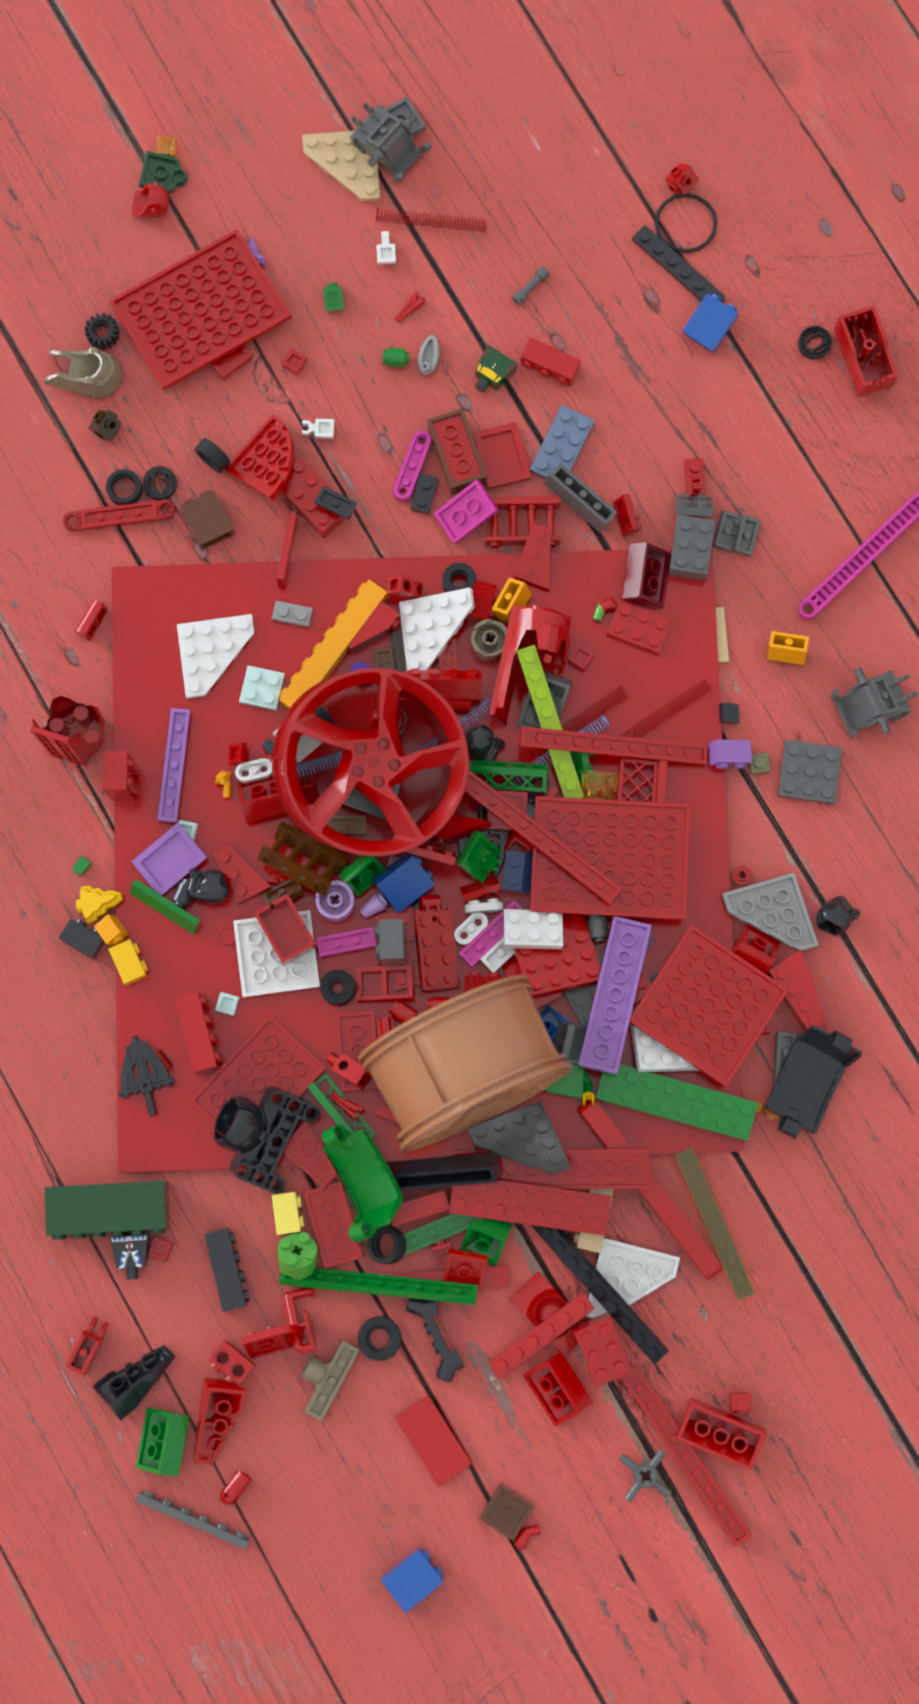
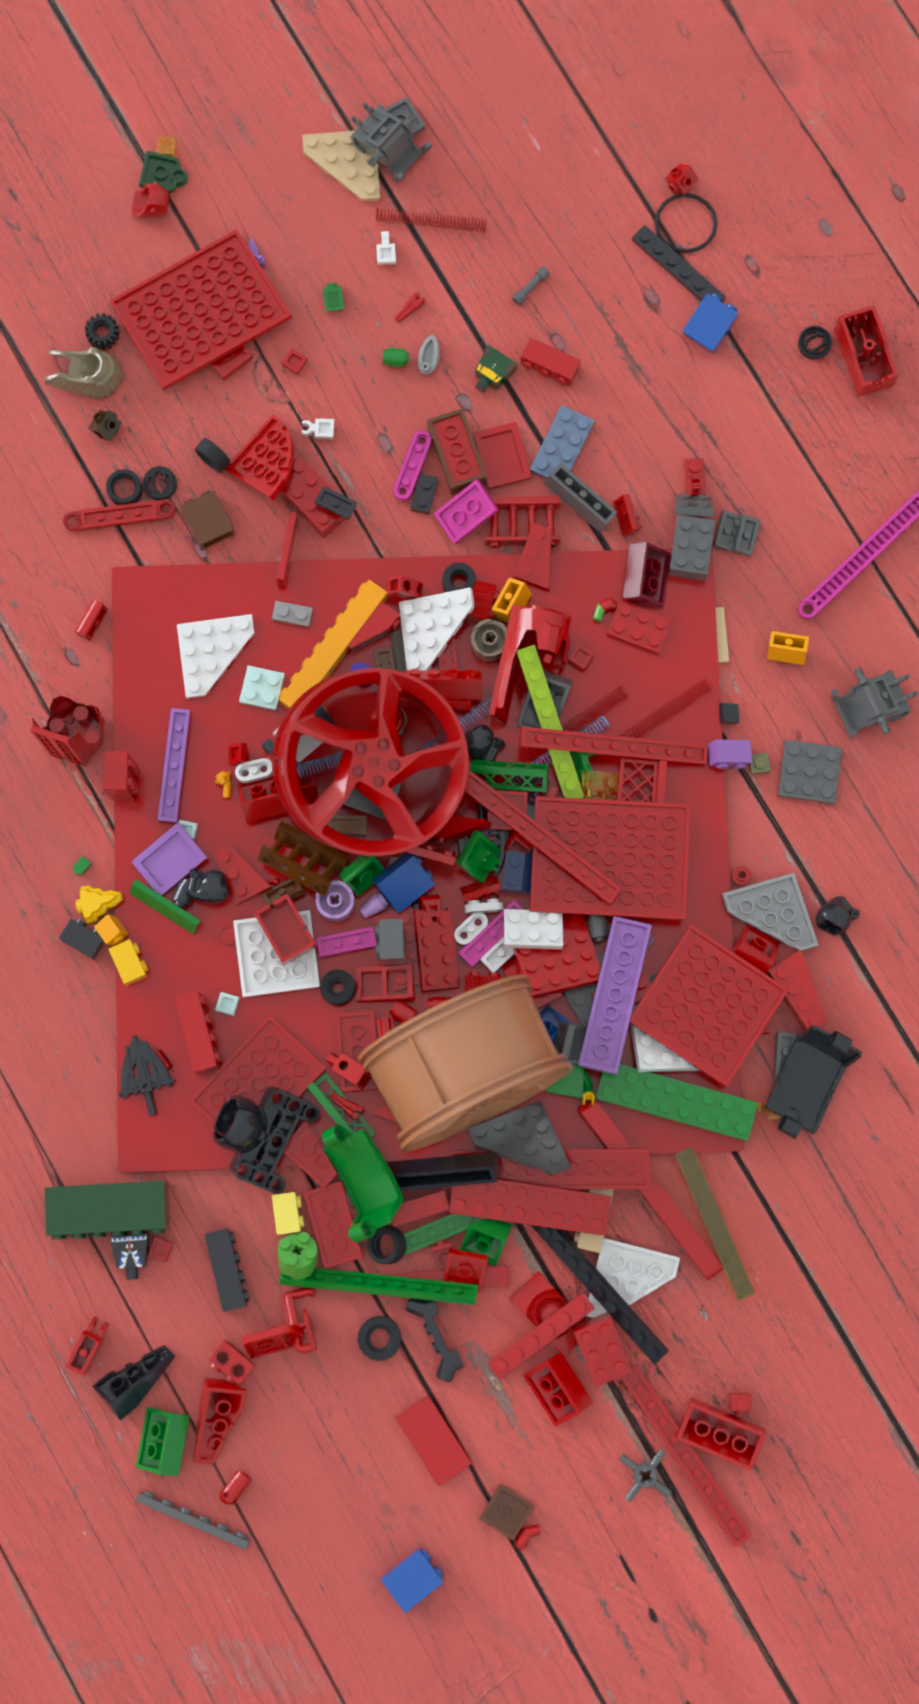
dark tan plate [302,1340,360,1421] -> none

